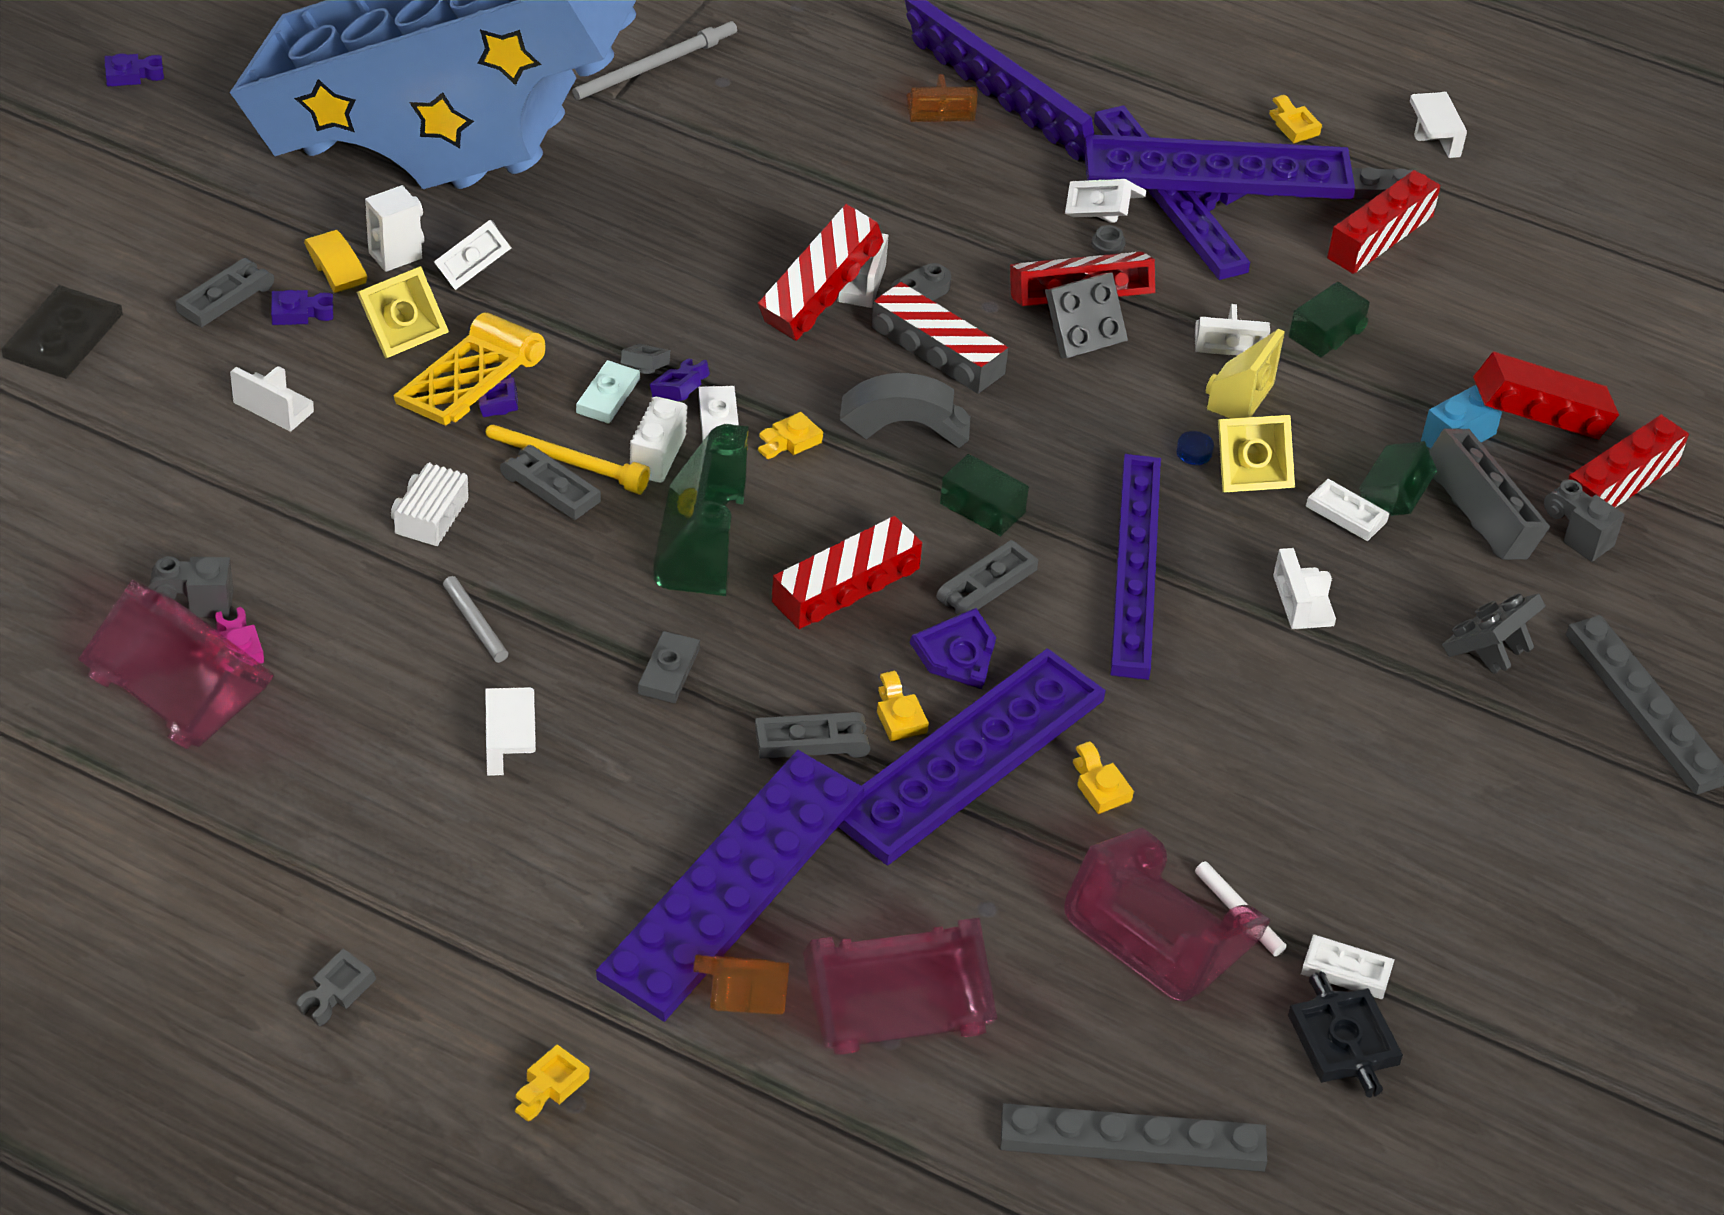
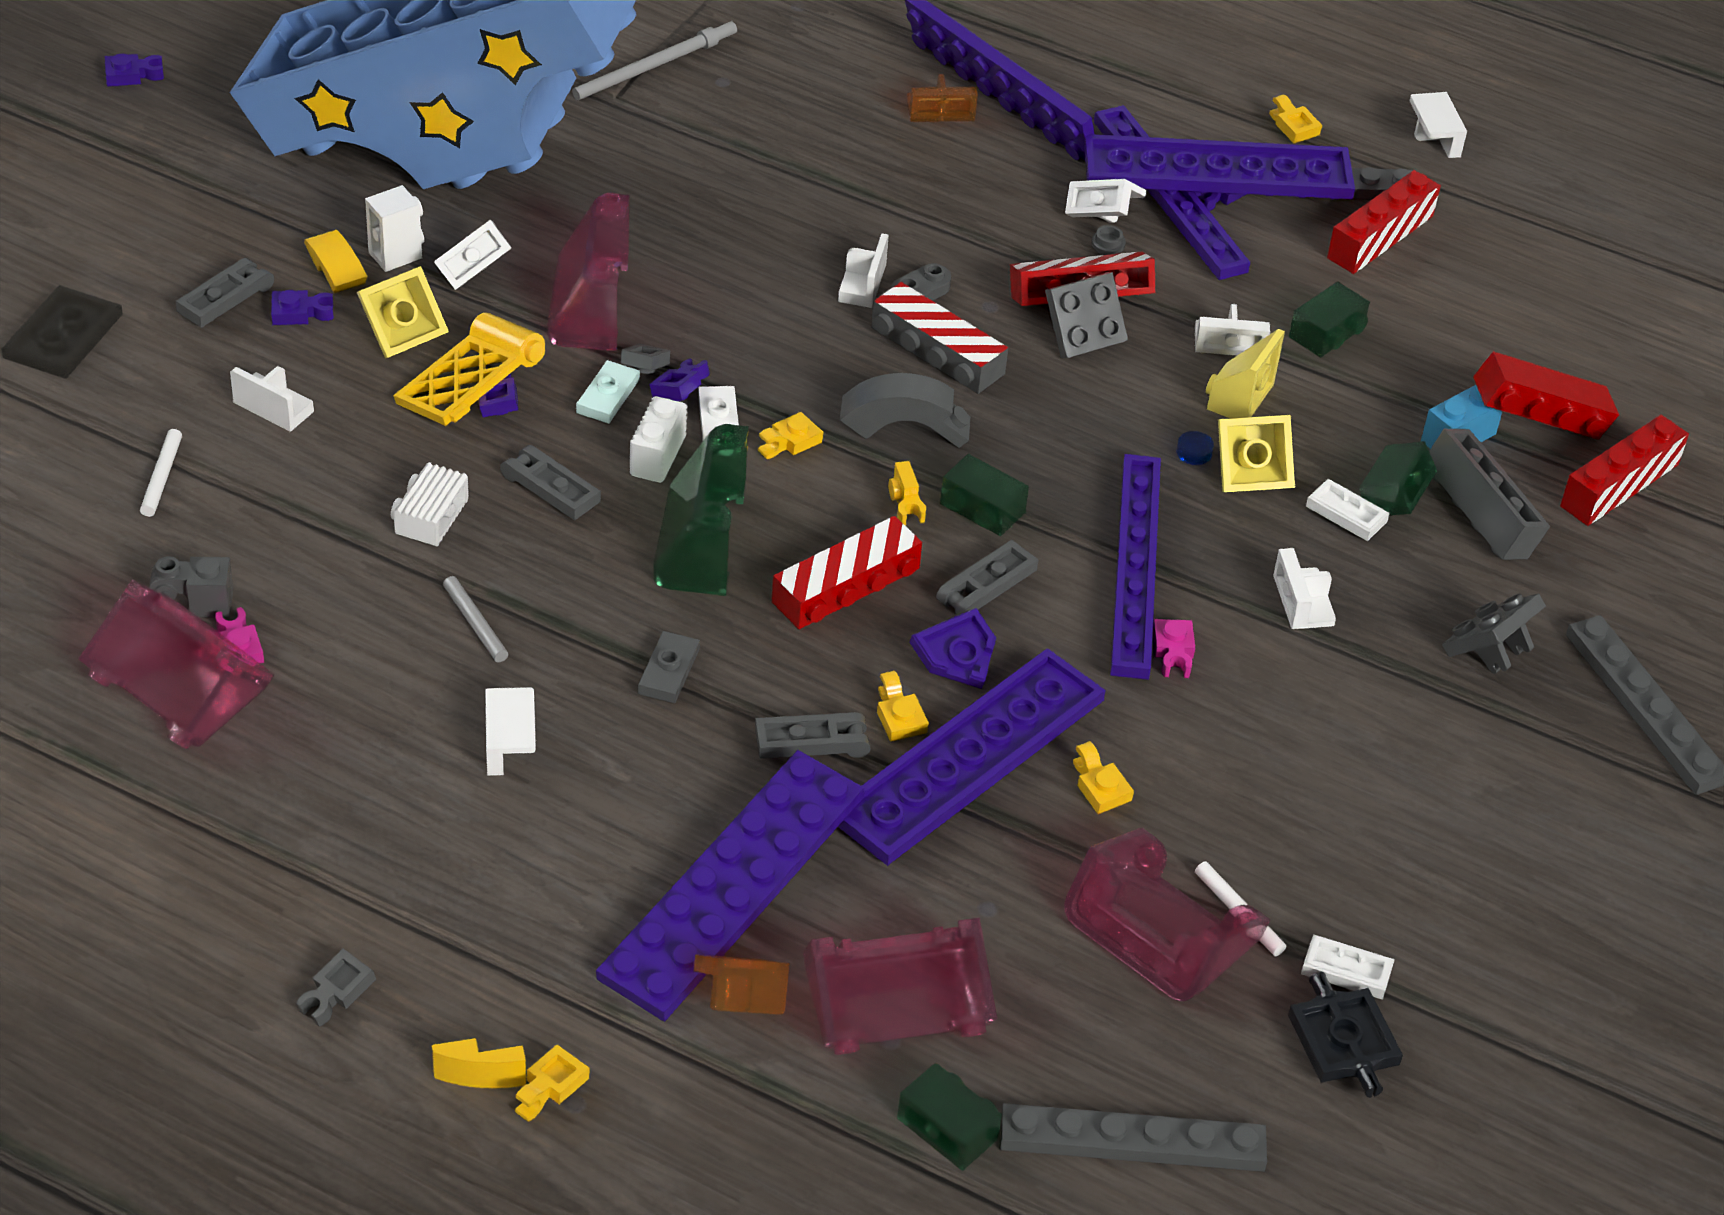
yellow piece [485,424,650,495] -> none
brick [758,204,884,341] -> none
dark grey brick [1544,480,1625,562] -> none
none -> white bar [140,429,182,517]
none -> yellow slope [432,1038,526,1088]
none -> clear pink windscreen [547,193,630,351]
none -> yellow plate [888,461,926,525]
none -> clear green brick [897,1062,1002,1171]
none -> dark pink plate [1153,619,1195,678]

